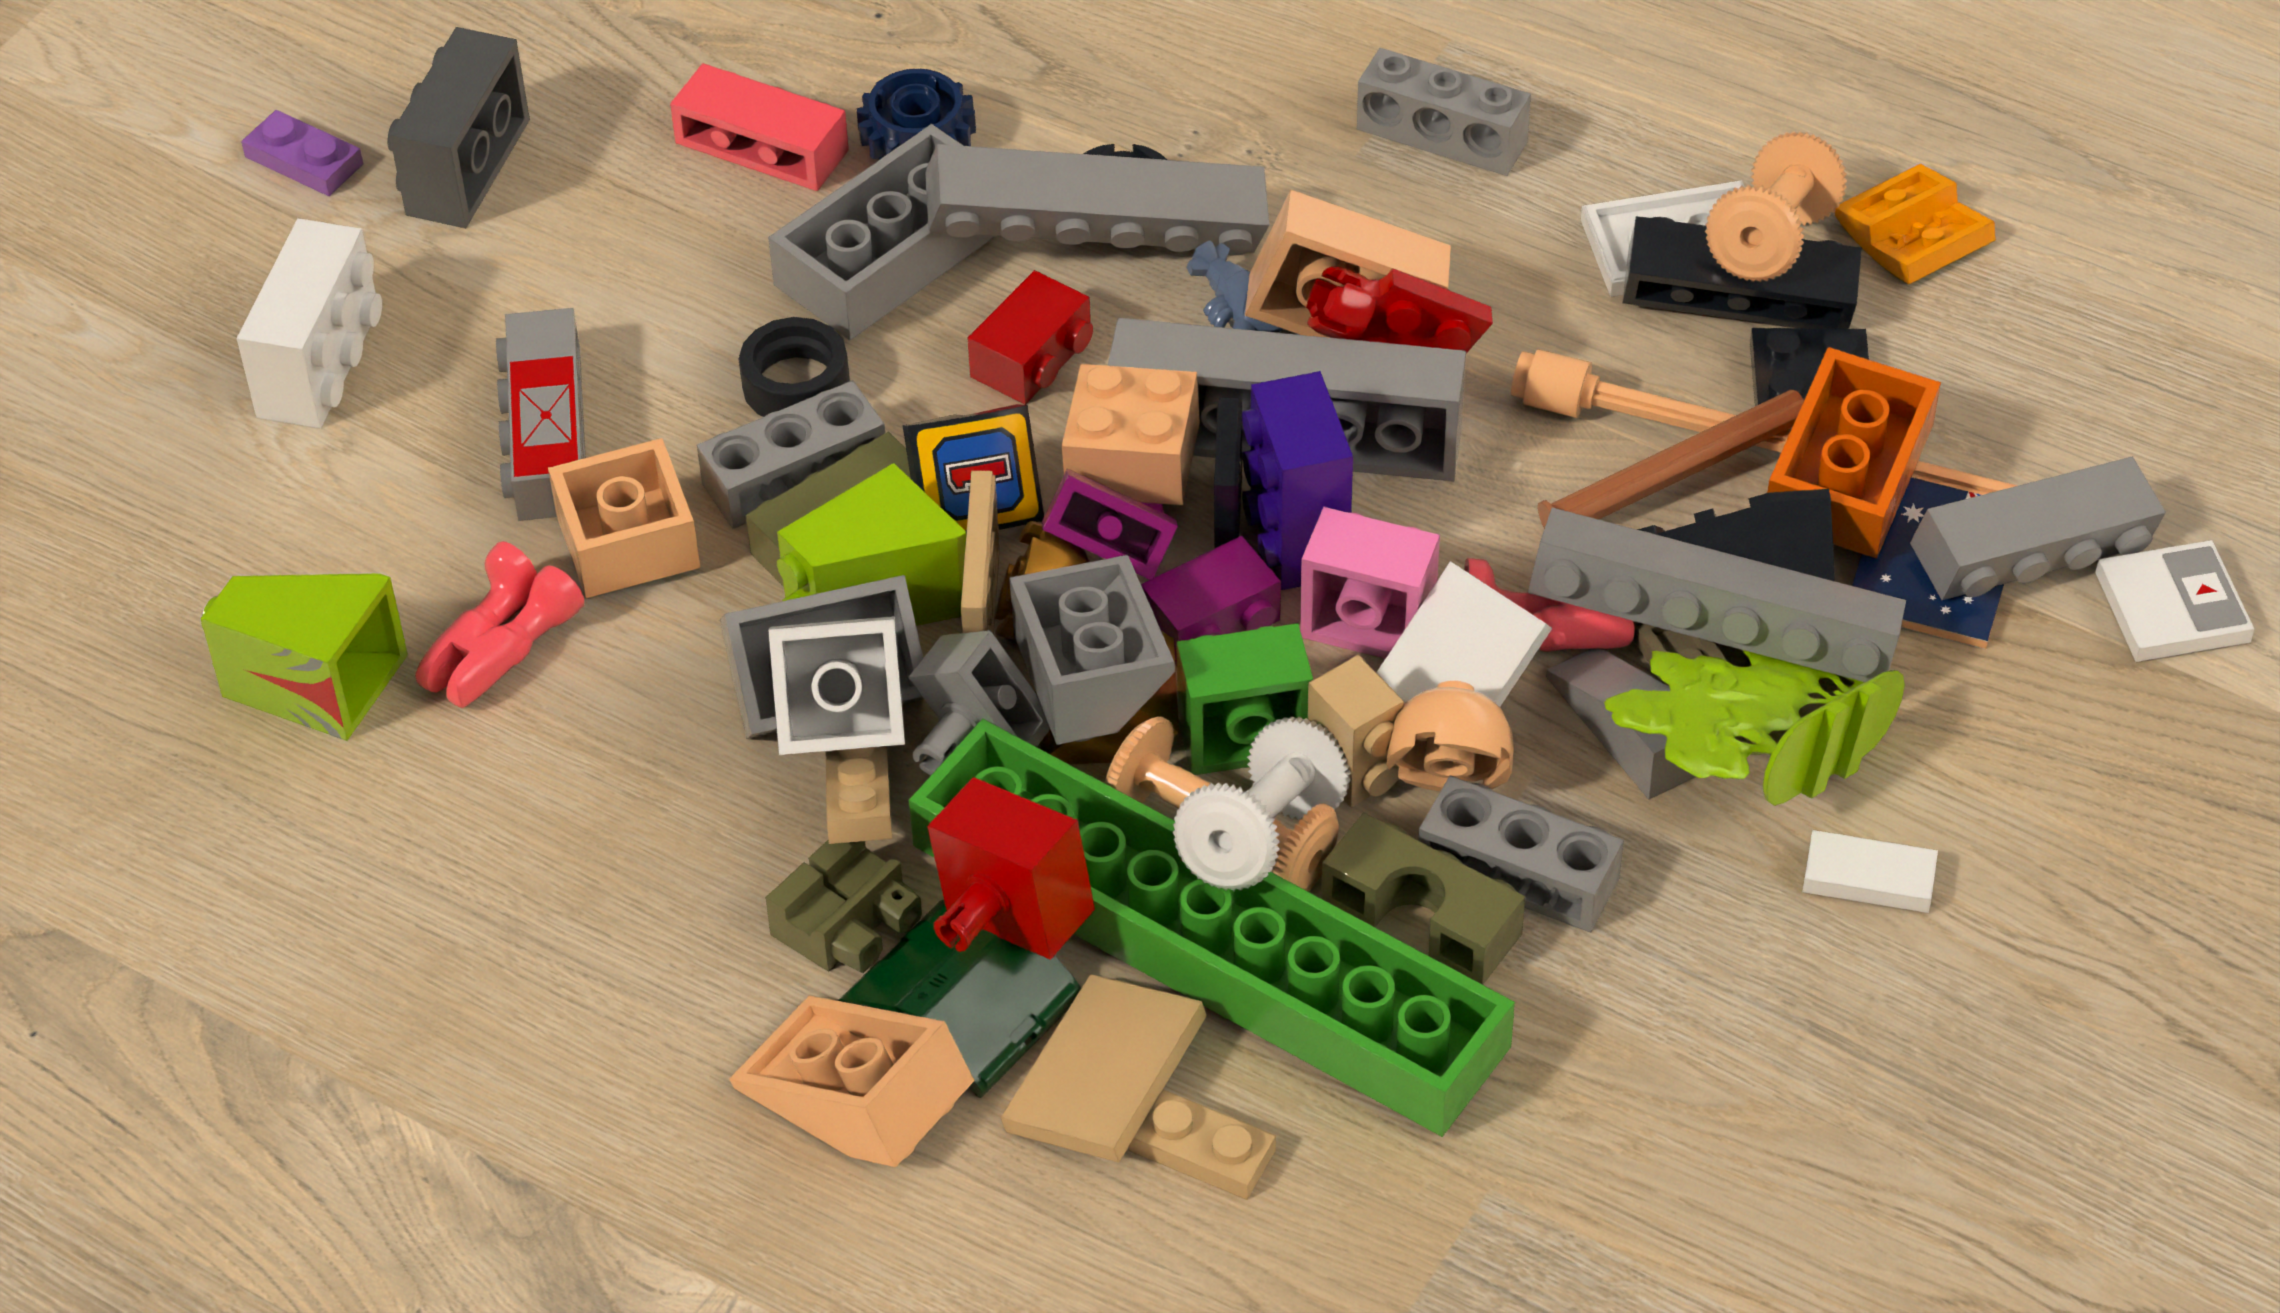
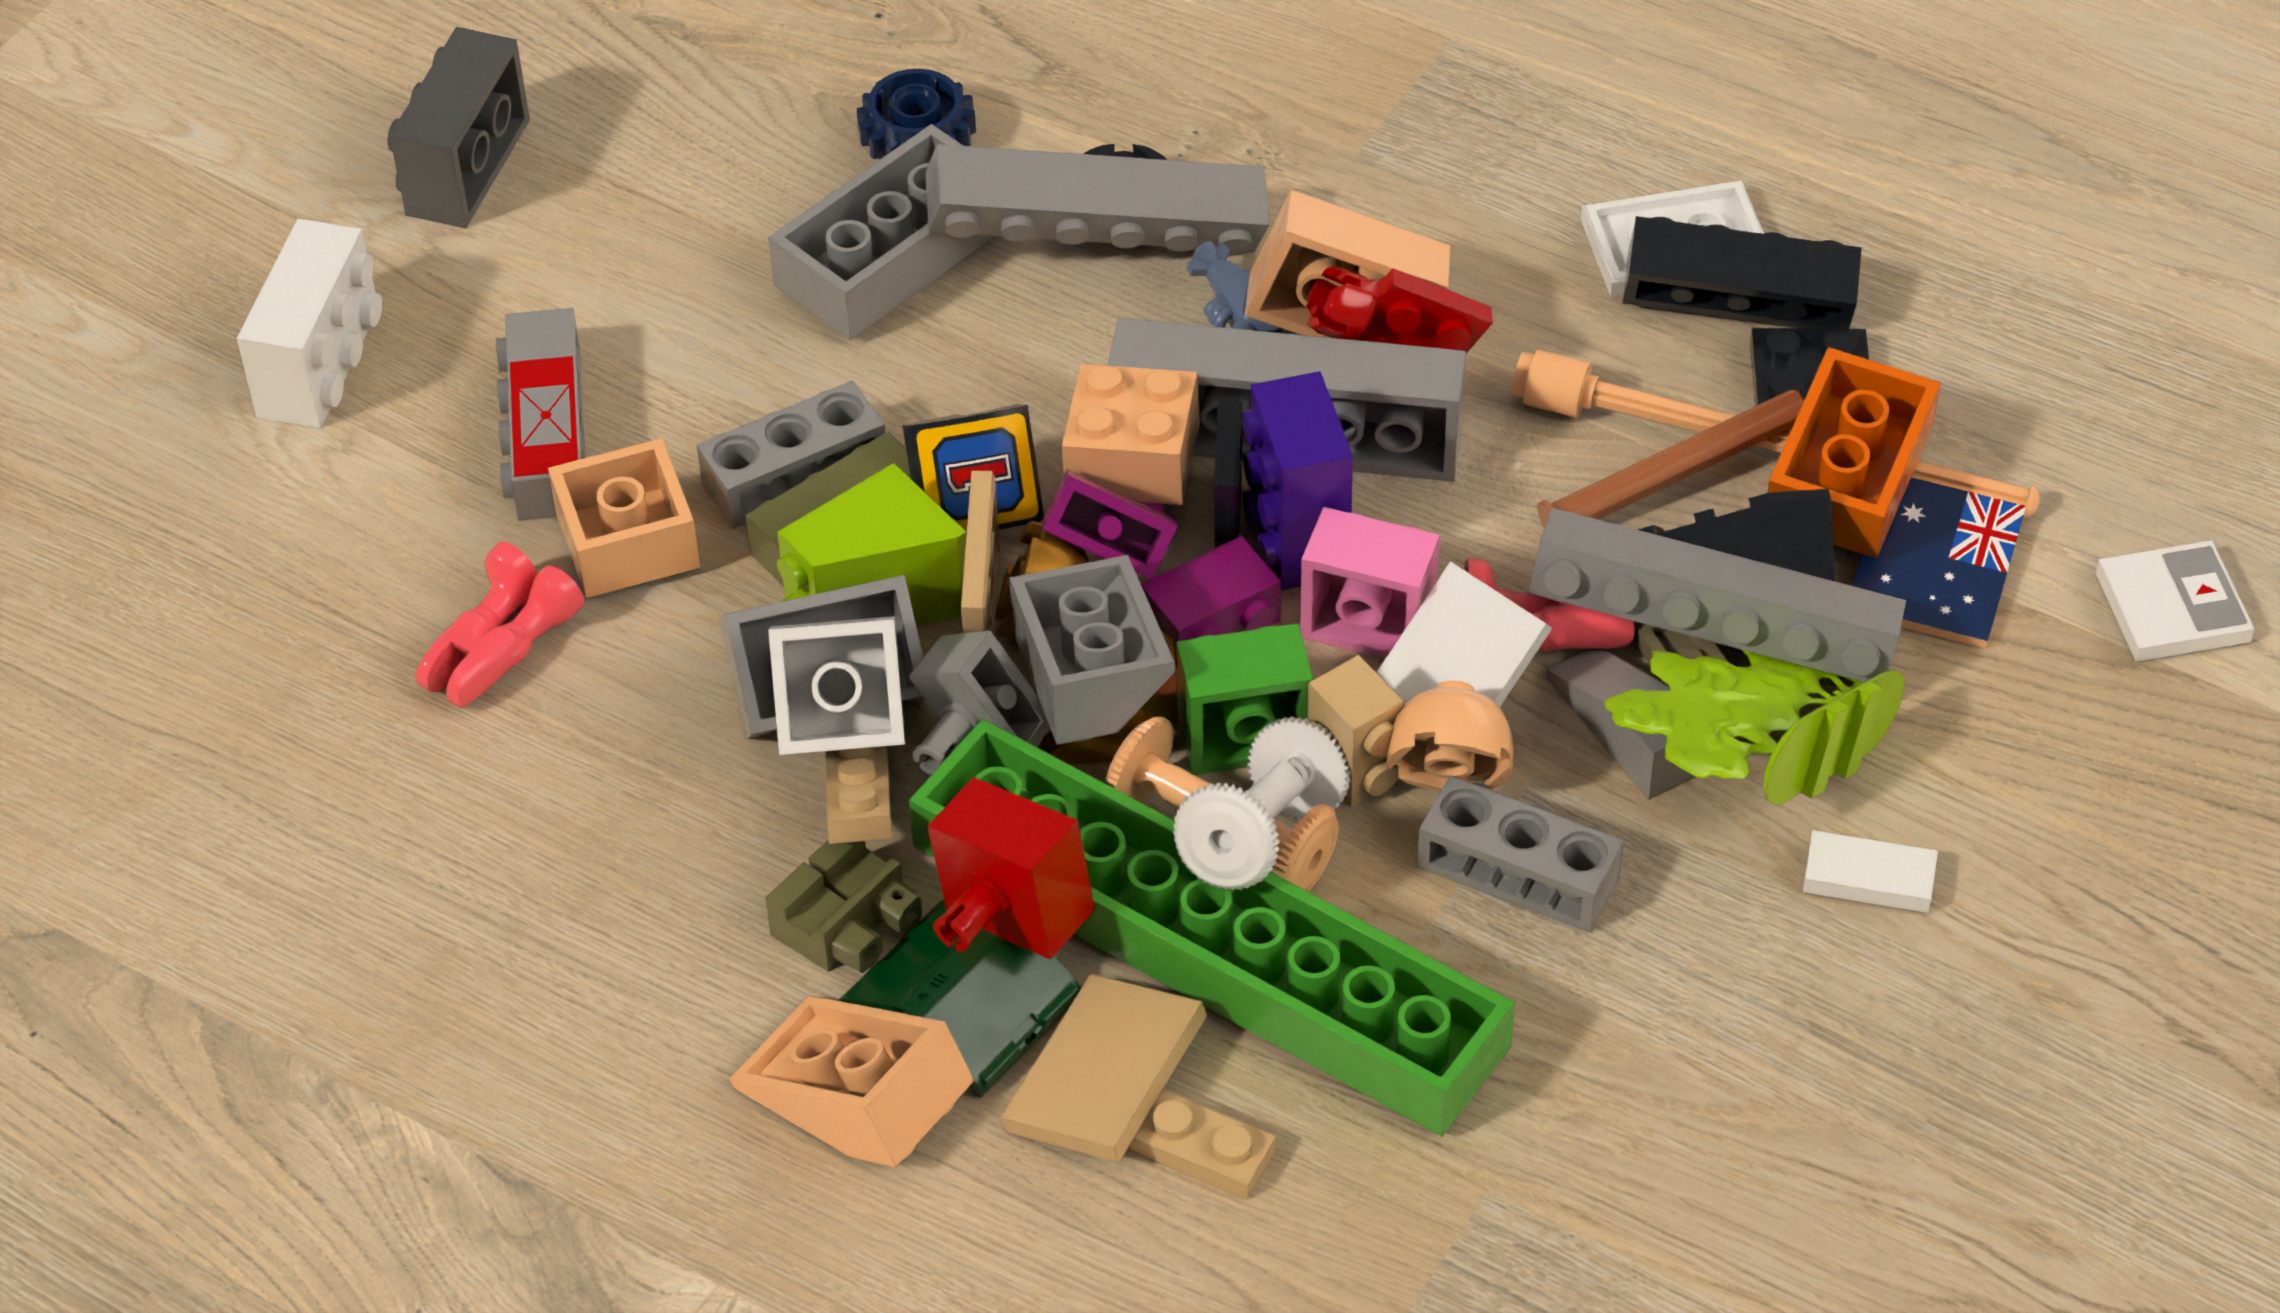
lime slope [201,573,408,741] -> none
medium lavender plate [241,110,363,196] -> none
coral brick [670,63,849,191] -> none
black tyre [738,317,850,417] -> none
red brick [967,270,1093,405] -> none
olive arch [1322,812,1525,985] -> none
light grey brick [1357,48,1531,176] -> none
light nougat hose [1705,131,1847,282] -> none
light orange slope [1835,164,1996,284] -> none
light grey brick [1910,456,2166,600] -> none

